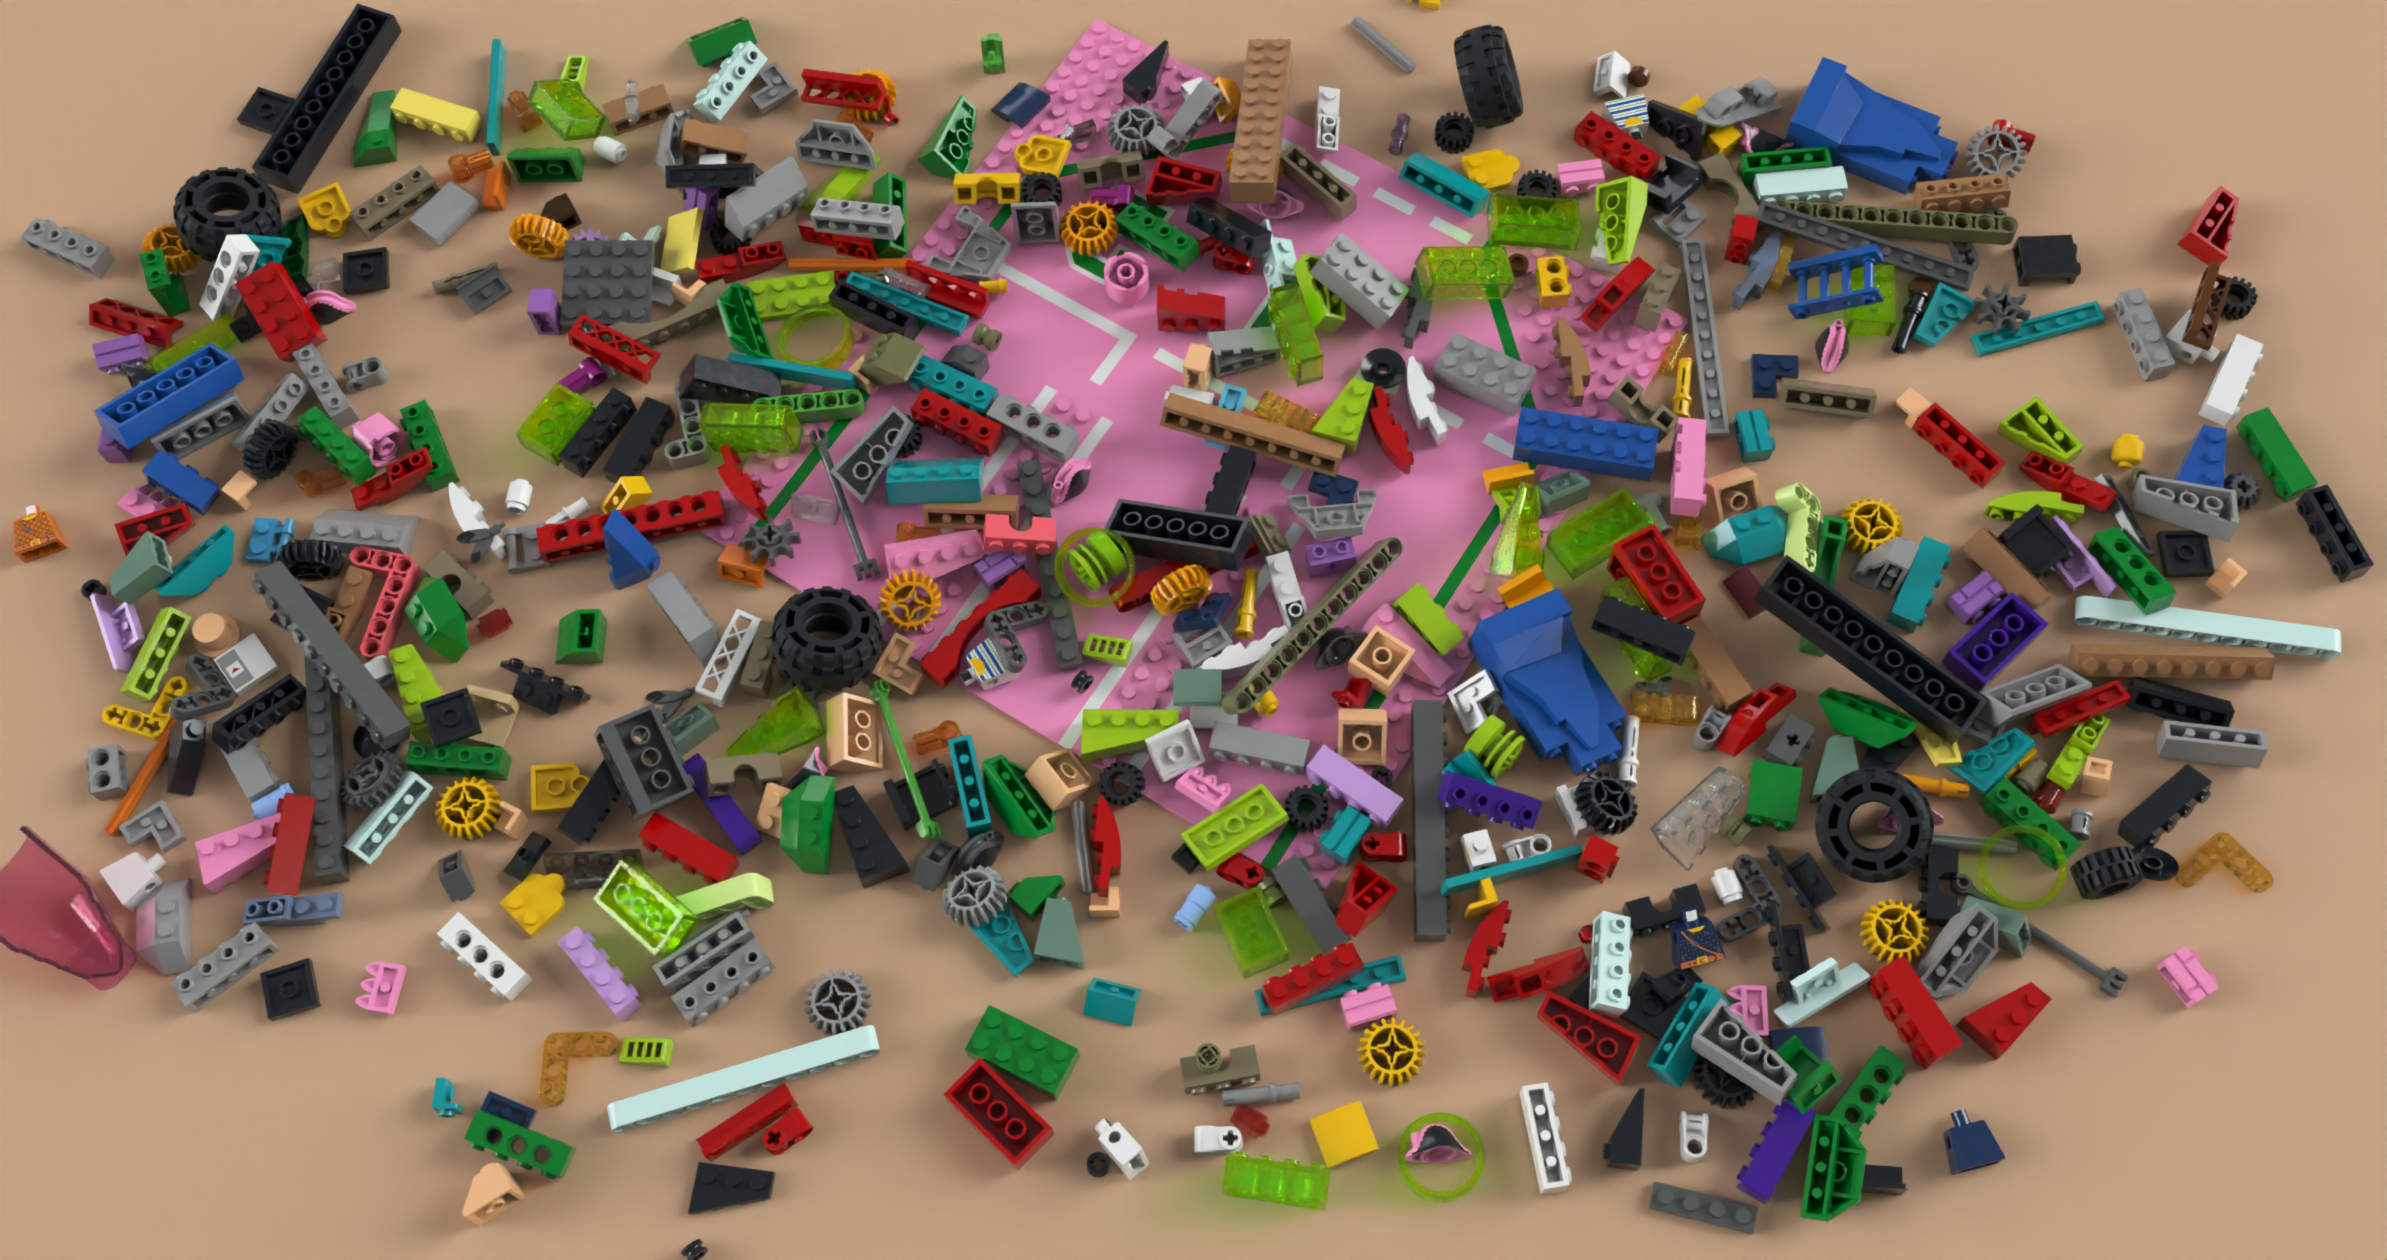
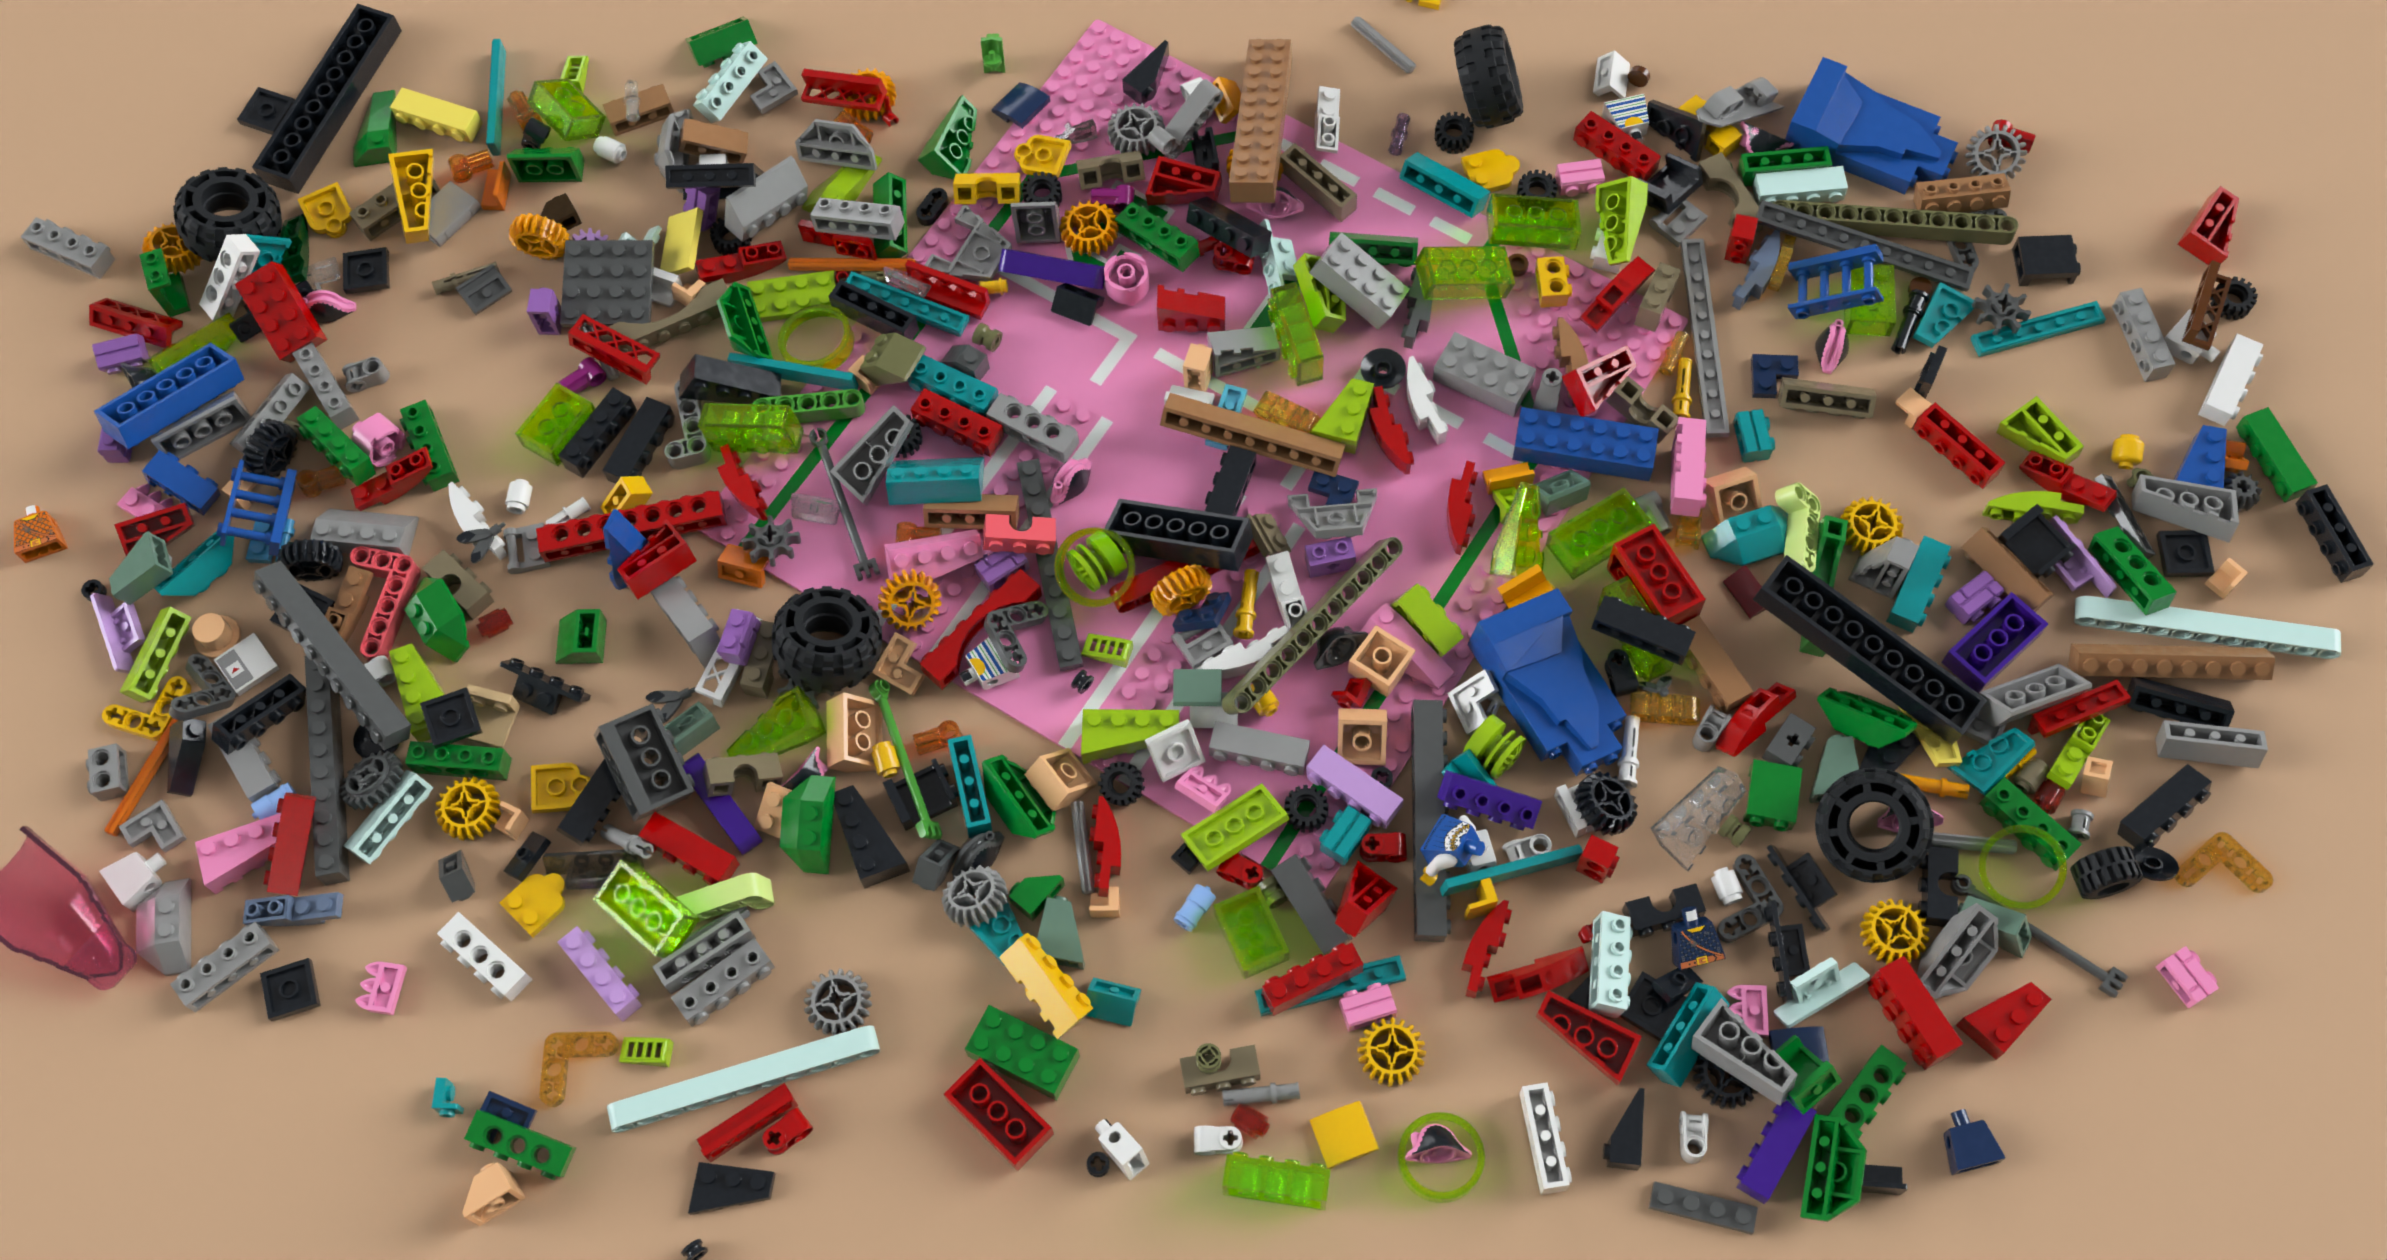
none -> blue fence [216,459,297,556]
none -> yellow wedge [388,149,434,244]
none -> black piece [521,117,551,149]
none -> light grey pin [600,824,654,859]
none -> red wedge [617,519,697,599]
none -> medium lavender brick [716,609,761,666]
none -> yellow brick [871,741,901,778]
none -> black beam [916,188,948,226]
none -> dark purple beam [998,248,1105,289]
none -> yellow wedge [999,933,1094,1039]
none -> black panel [1051,283,1105,326]
none -> black hinge [1191,127,1219,171]
none -> green brick [1329,232,1418,267]
none -> torso [1420,814,1485,886]
none -> red slope [1447,461,1478,555]
none -> light grey piece [1533,368,1563,412]
none -> red wedge [1561,345,1637,417]
none -> black piece [1604,649,1639,698]
none -> black plate [1914,345,1948,399]
none -> orange bracket [2225,440,2249,473]

